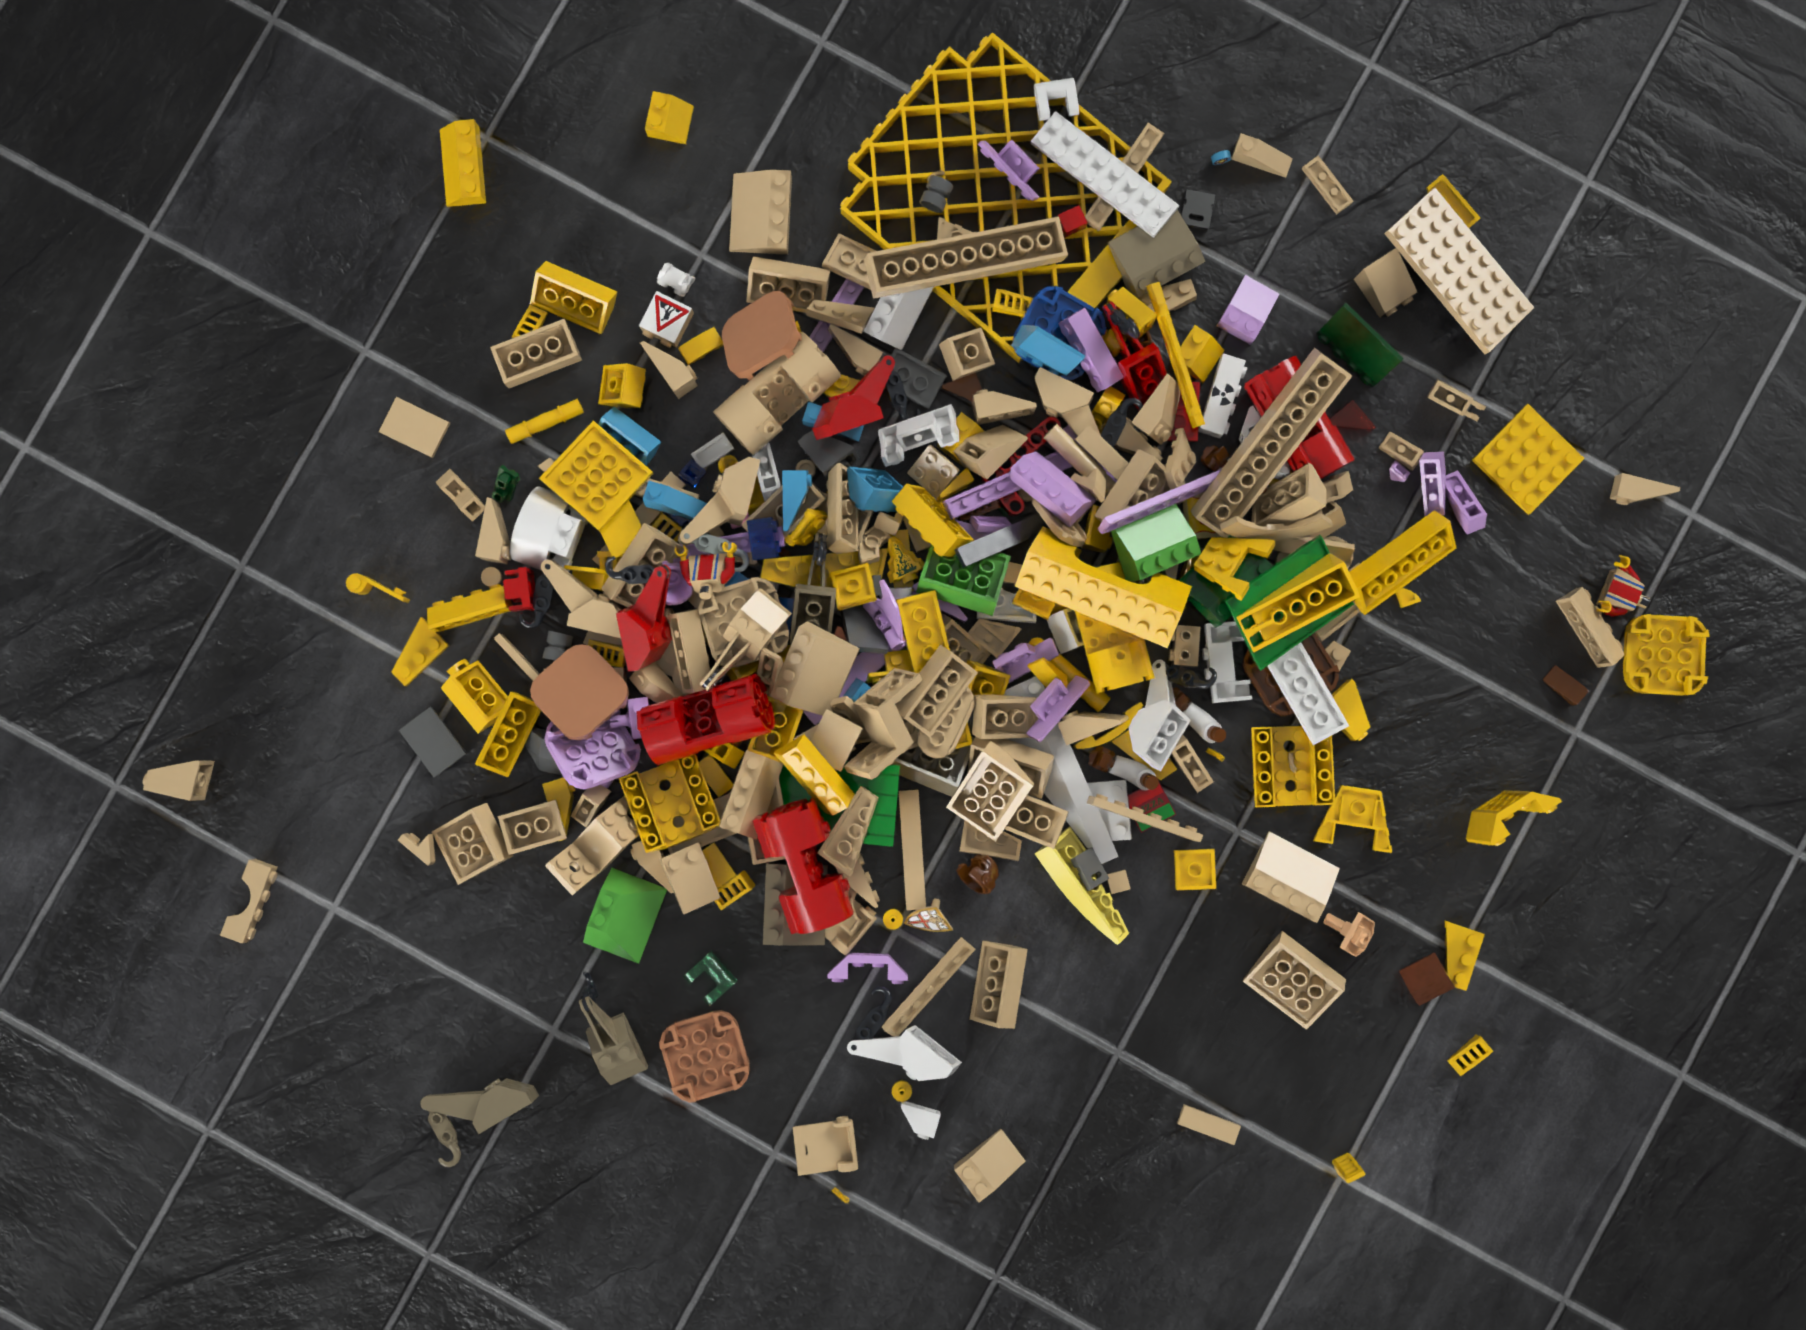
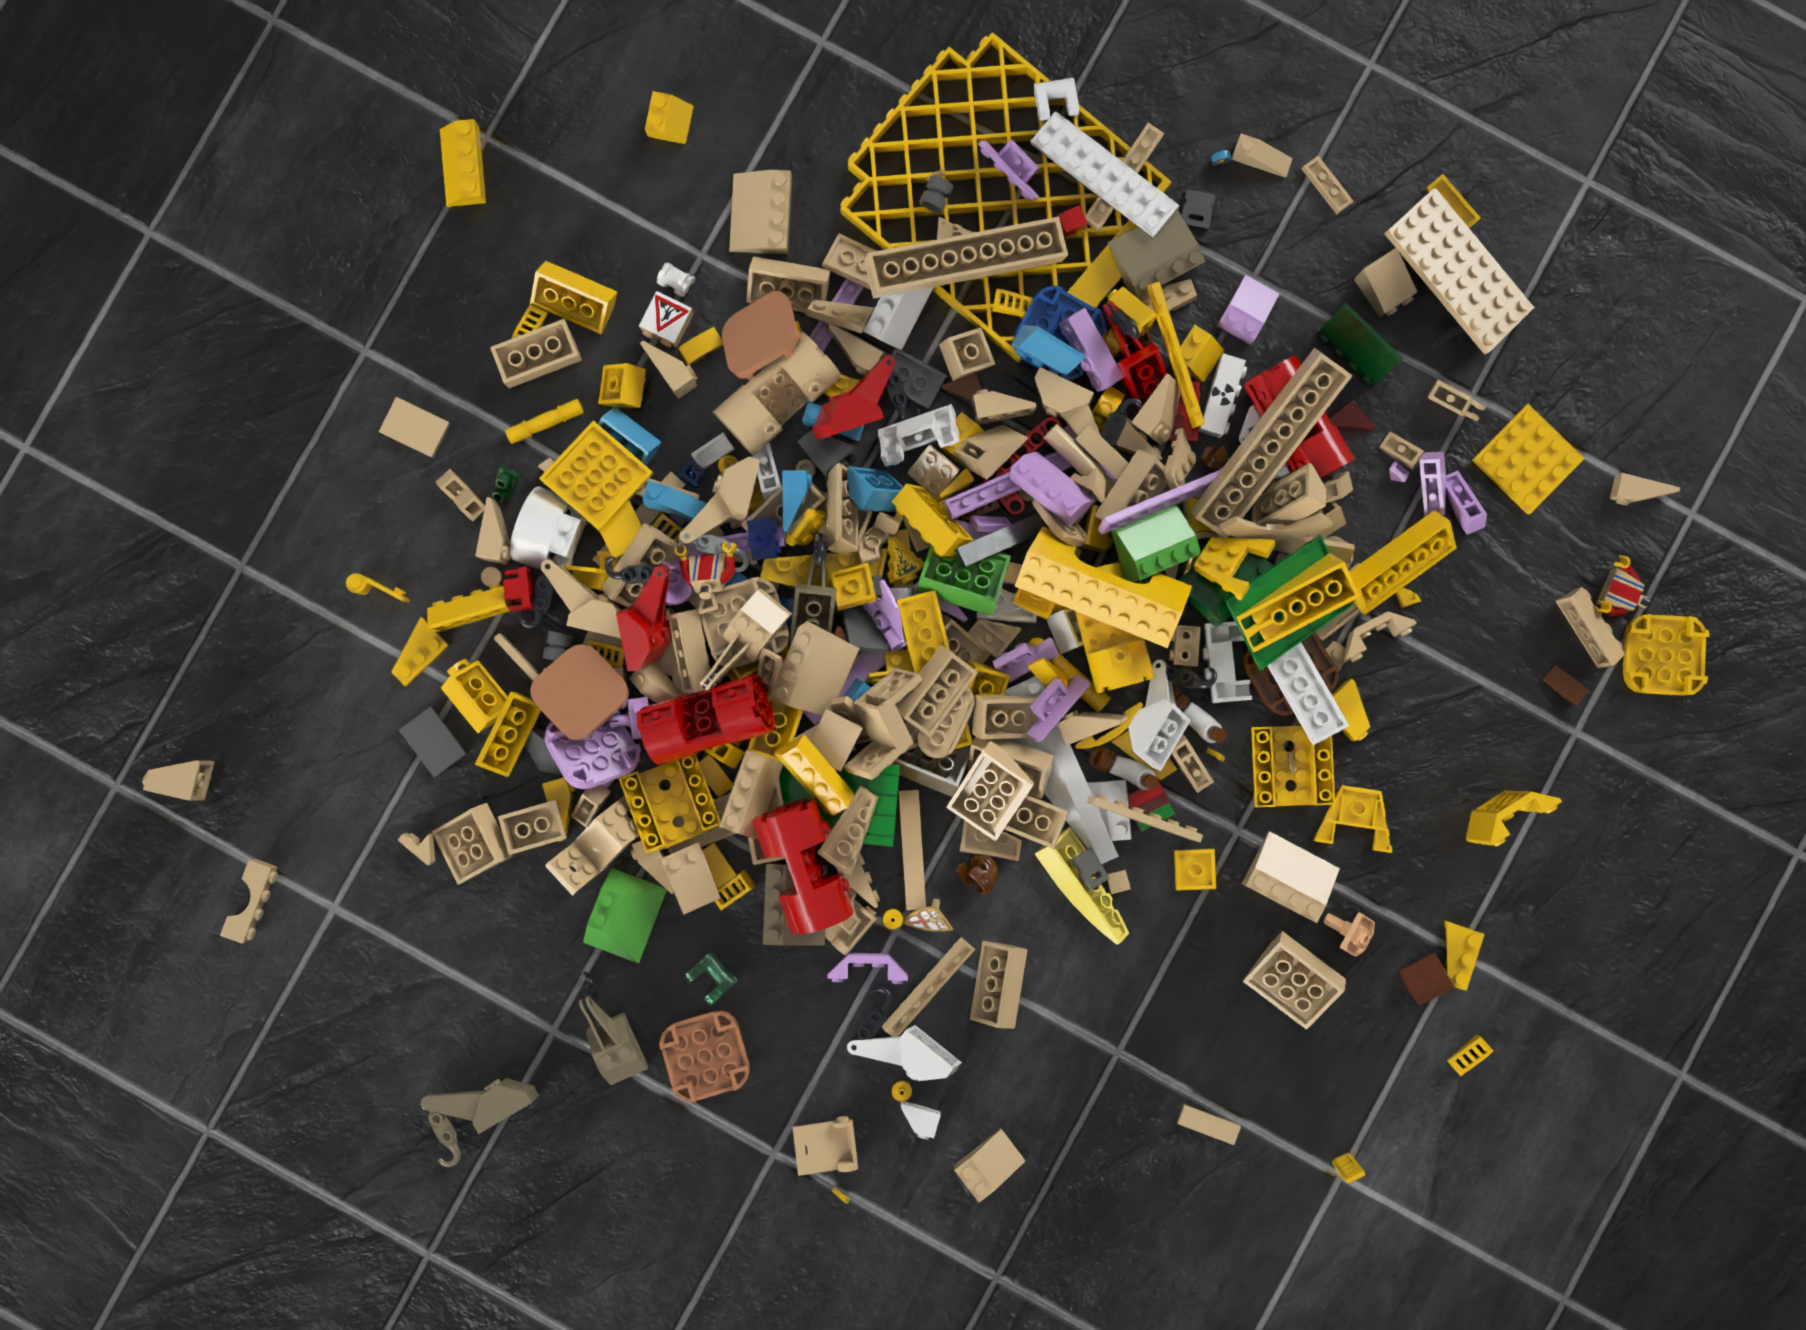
none -> tan slope [1342,612,1417,663]

